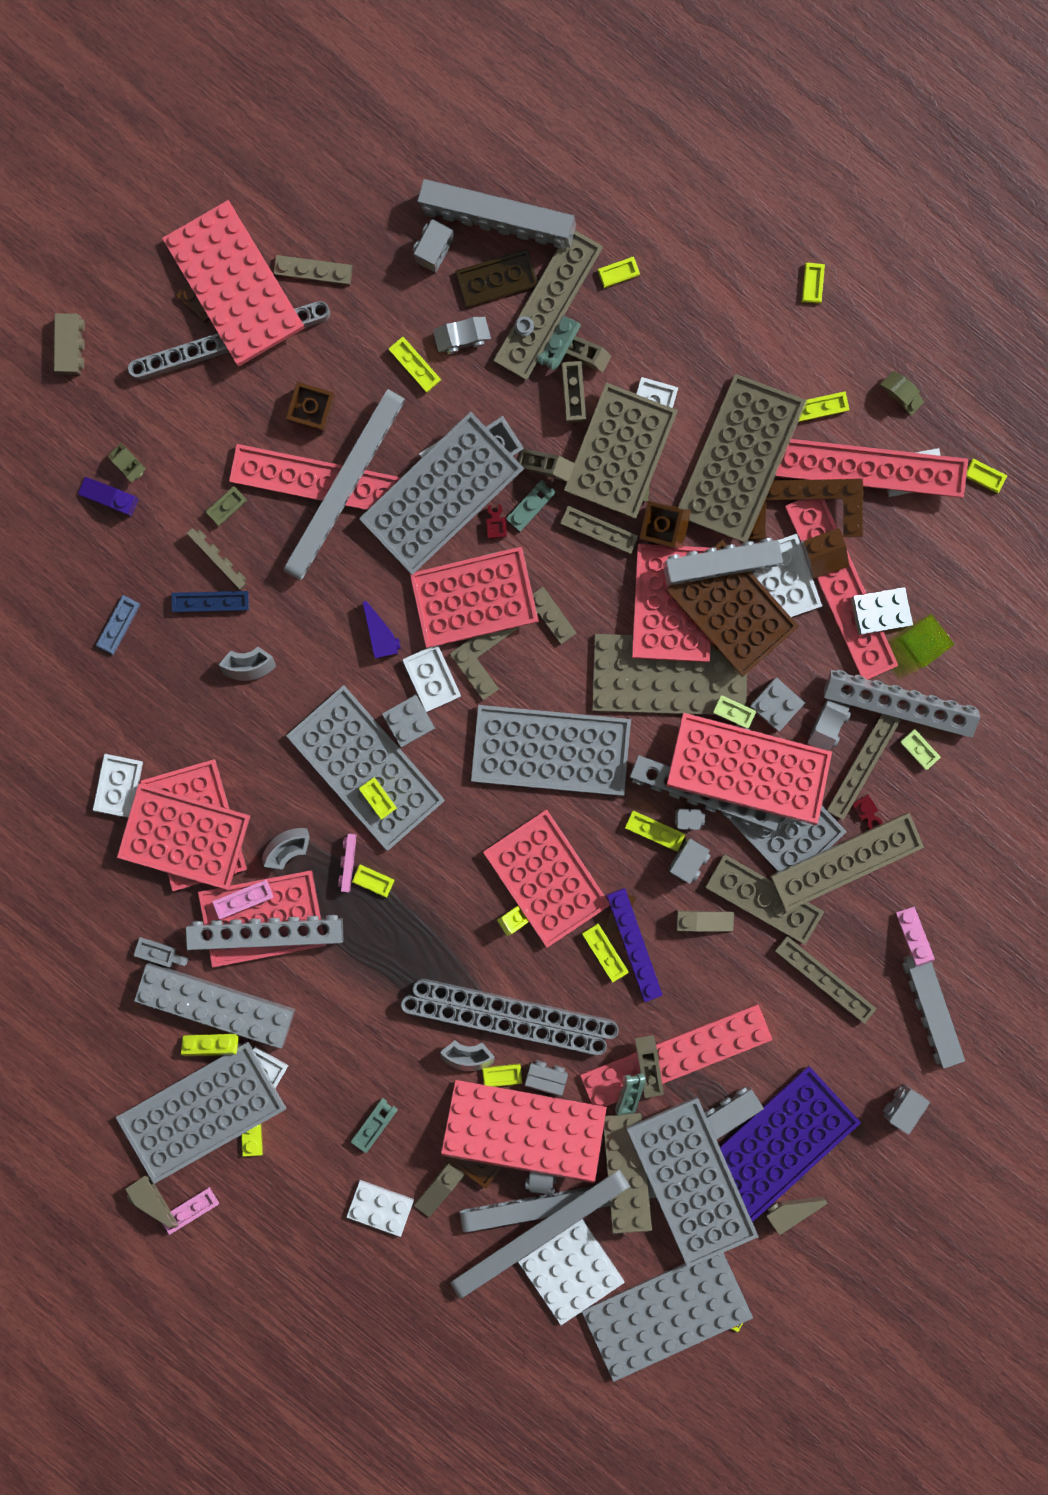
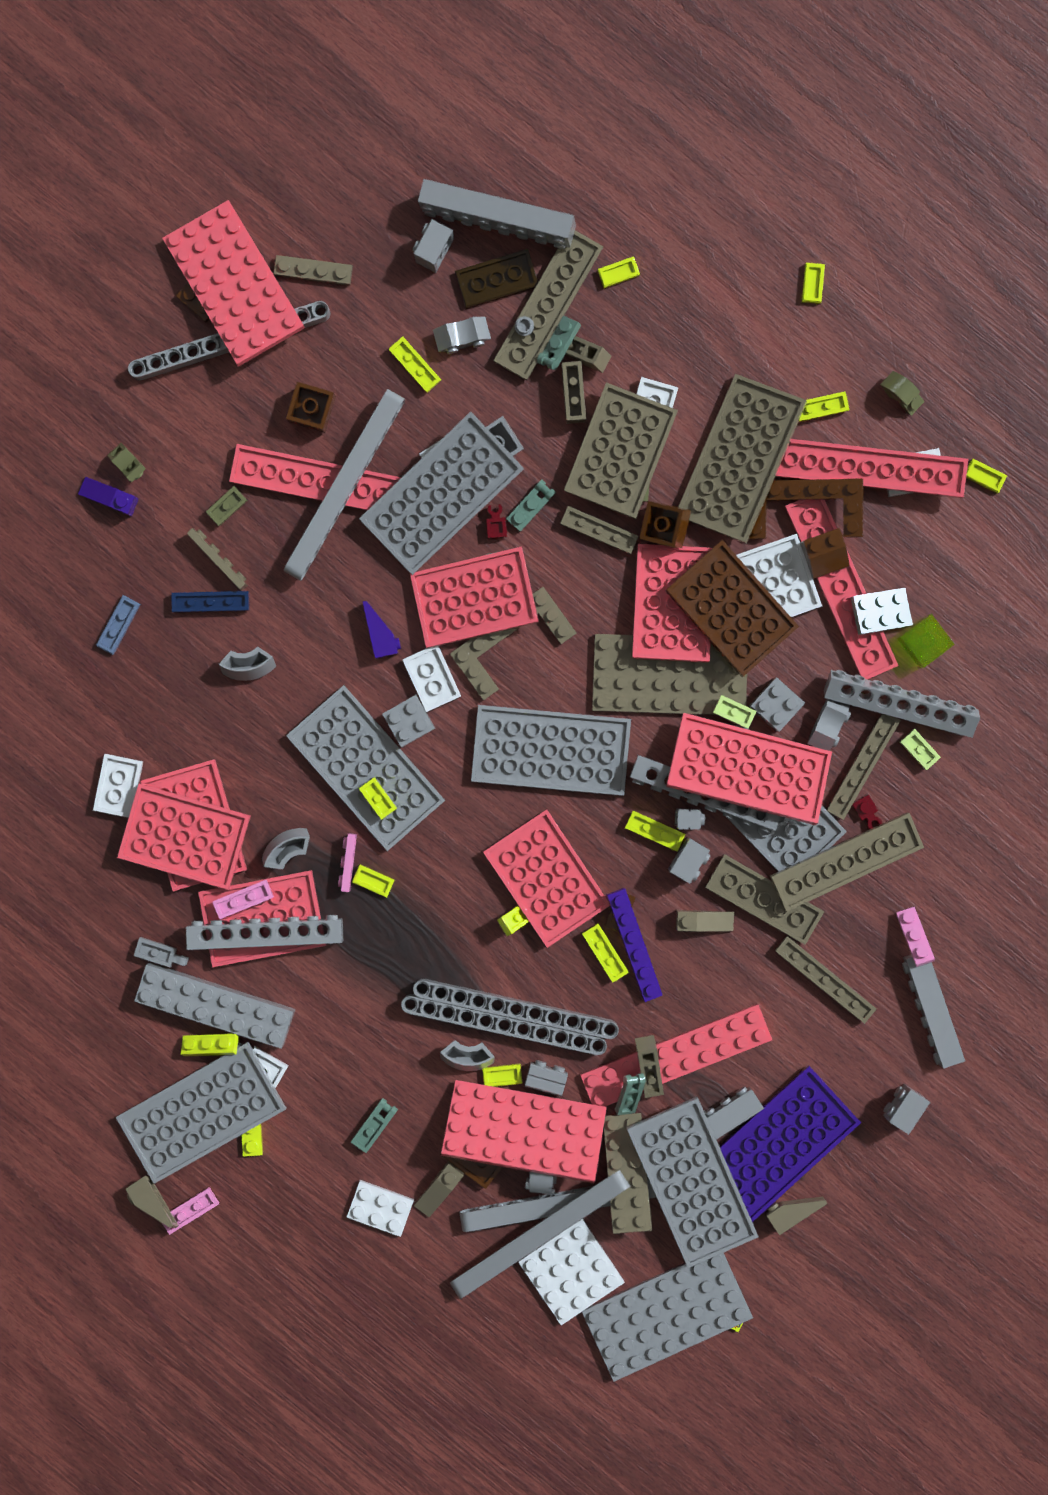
dark tan brick [54,313,85,375] -> none
dark tan slope [518,449,575,482] -> none
light grey brick [663,538,783,586] -> none

